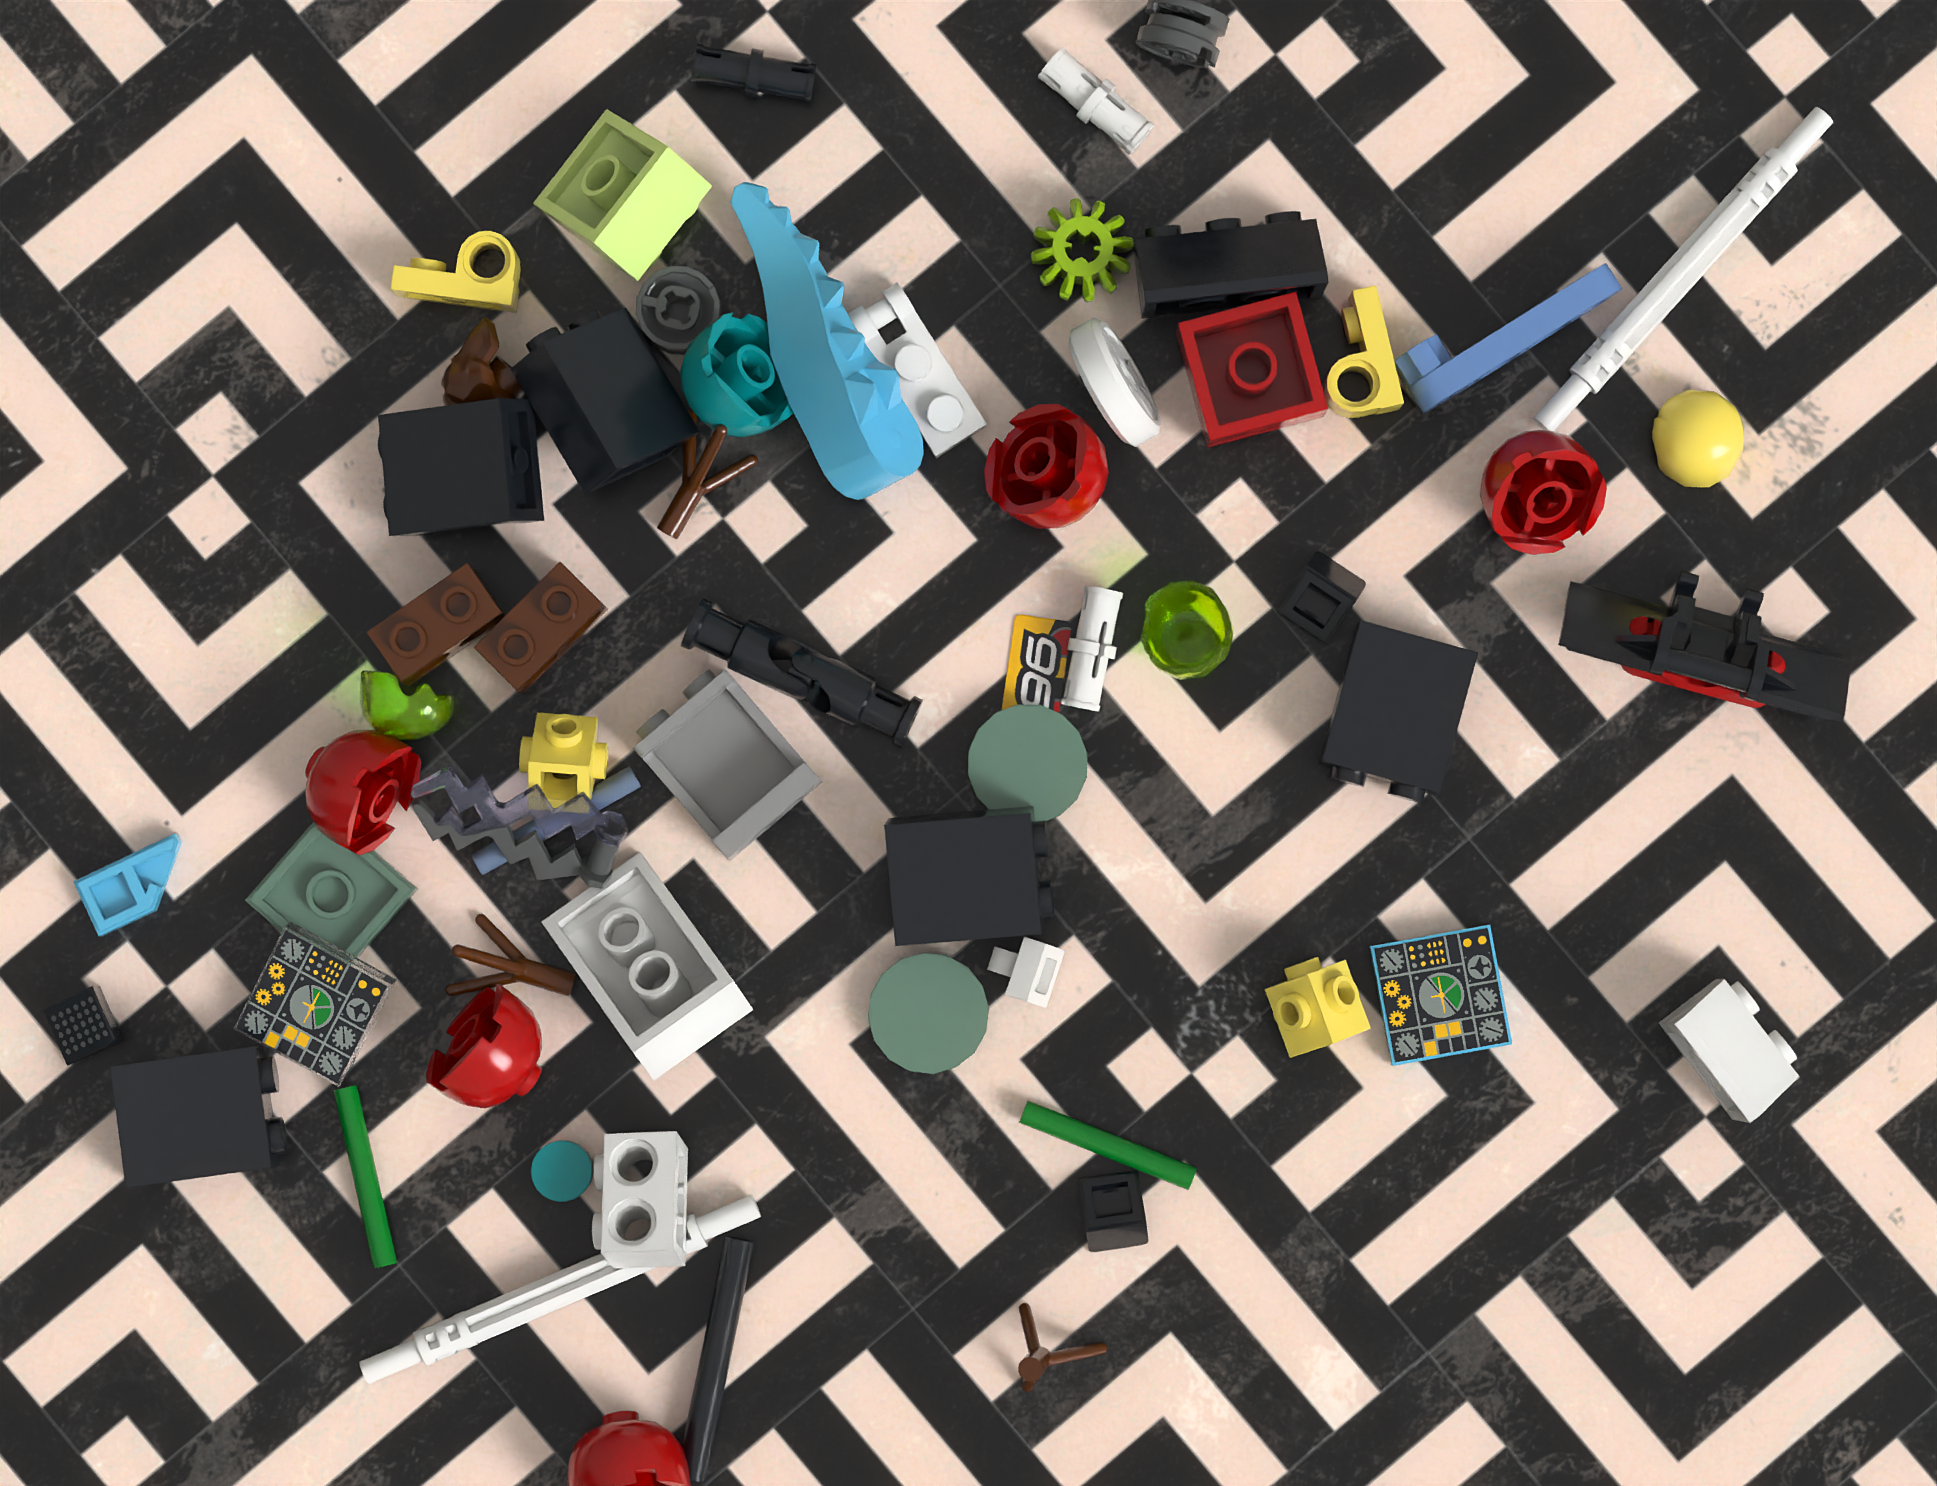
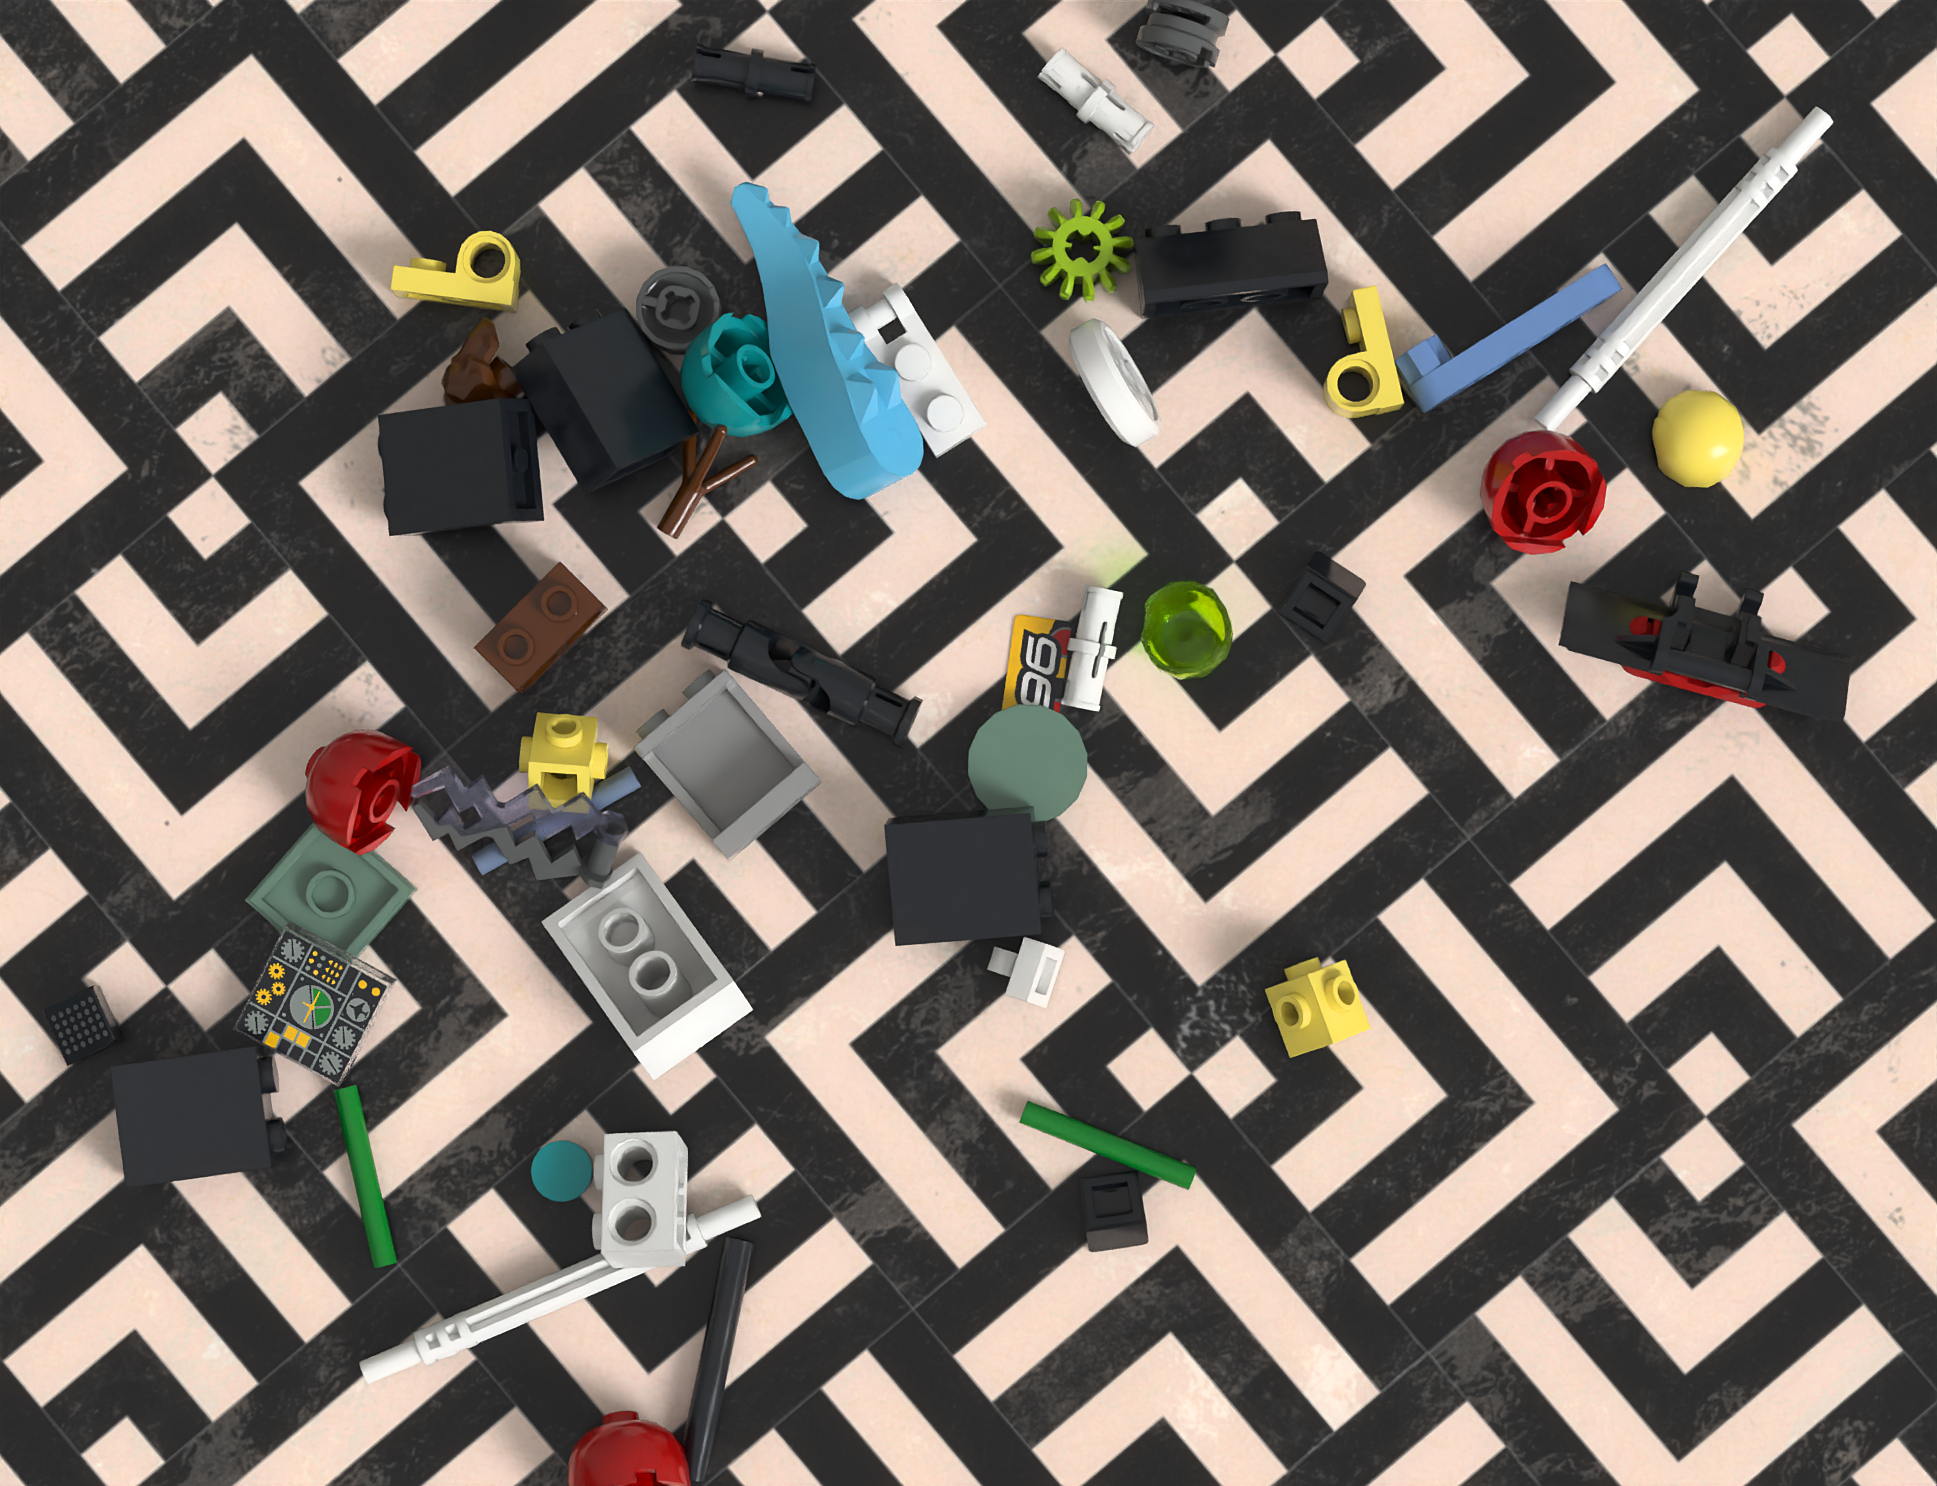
medium azure tile [73,834,182,936] -> none
clear neon green hair [360,670,455,740] -> none
reddish brown brick [367,563,506,686] -> none
red cylinder [426,984,542,1108] -> none
reddish brown plant [445,914,576,997] -> none
yellowish green slope [533,109,712,281] -> none
sand green tile [868,953,989,1074] -> none
red cylinder [984,404,1109,529] -> none
reddish brown plant [1018,1303,1107,1392] -> none
red brick [1176,292,1328,448] -> none
black brick [1318,620,1478,803] -> none
tile [1369,925,1512,1066] -> none
white slope [1659,979,1799,1123] -> none

